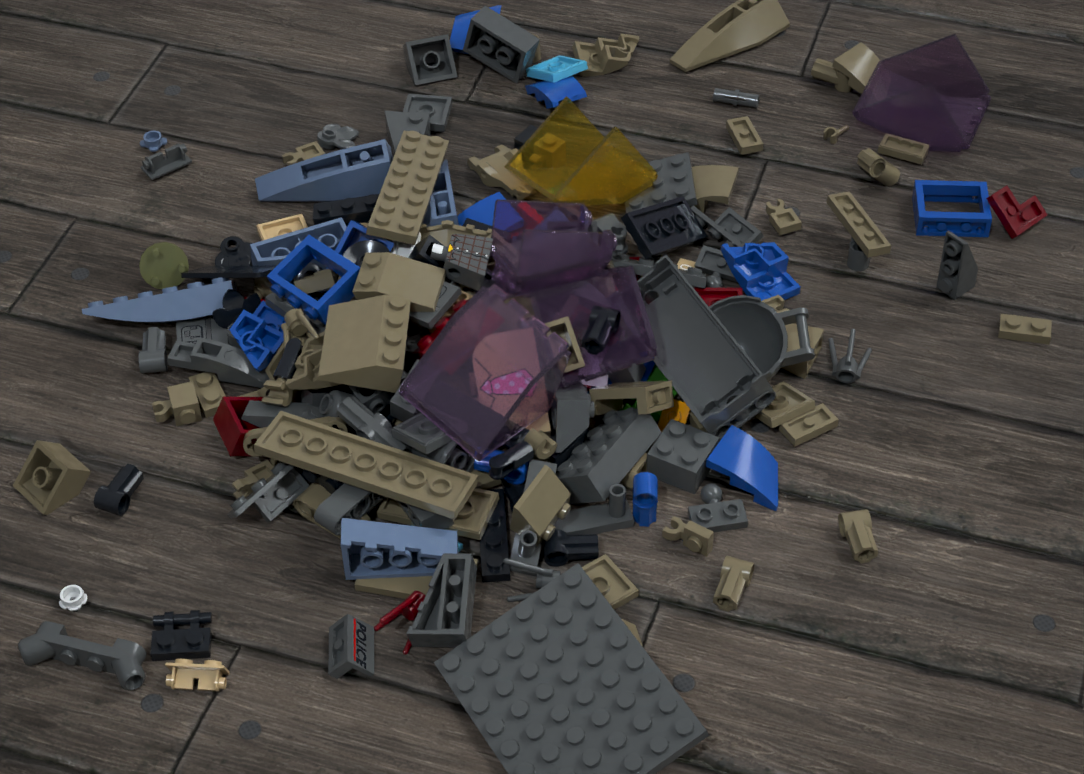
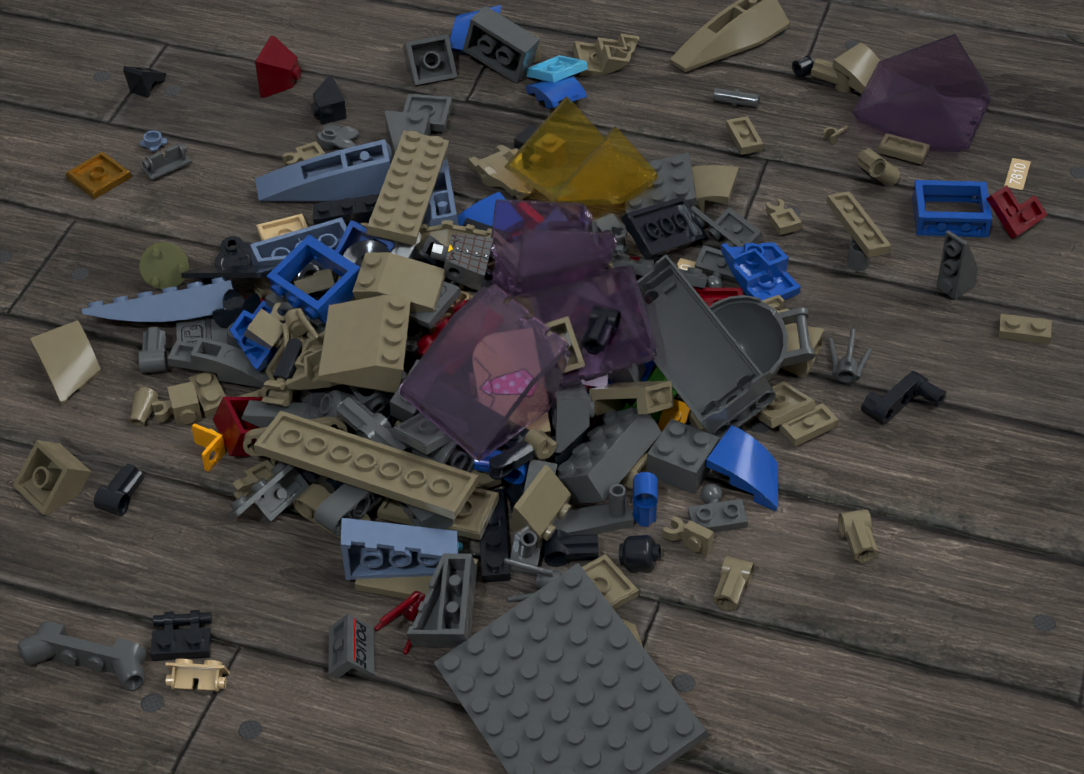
white plate [59,585,87,611] -> none
none -> dark tan slope [30,320,102,406]
none -> pearl gold tile [65,151,131,199]
none -> black slope [123,66,166,98]
none -> dark tan cone [129,387,159,427]
none -> light orange bracket [191,423,226,472]
none -> dark tan brick [243,302,285,350]
none -> dark red slope [255,36,302,98]
none -> black slope [311,75,347,125]
none -> black head [619,535,662,572]
none -> black axle [792,56,814,77]
none -> black beam [861,371,947,424]
none -> tan sticker [1004,158,1031,190]

